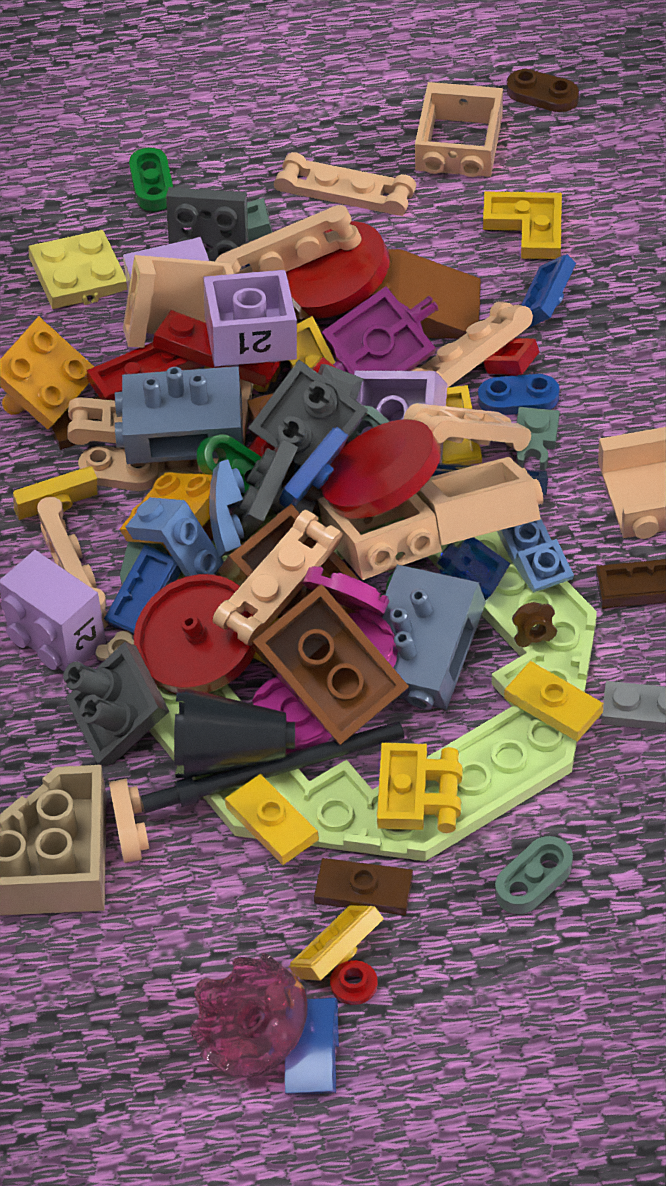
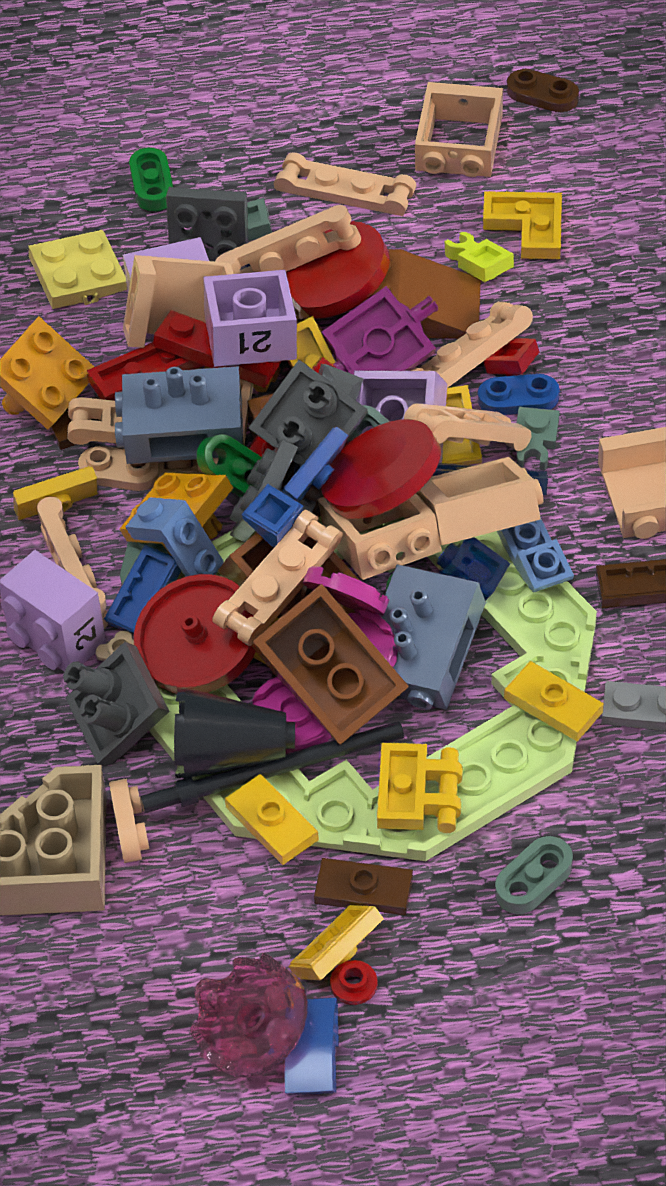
medium blue slope [209,459,245,558] -> none
reddish brown plate [512,602,557,647] -> none
blue plate [521,254,576,328] -> none
none -> blue slope [242,484,303,547]
none -> neon yellow plate [444,231,514,282]

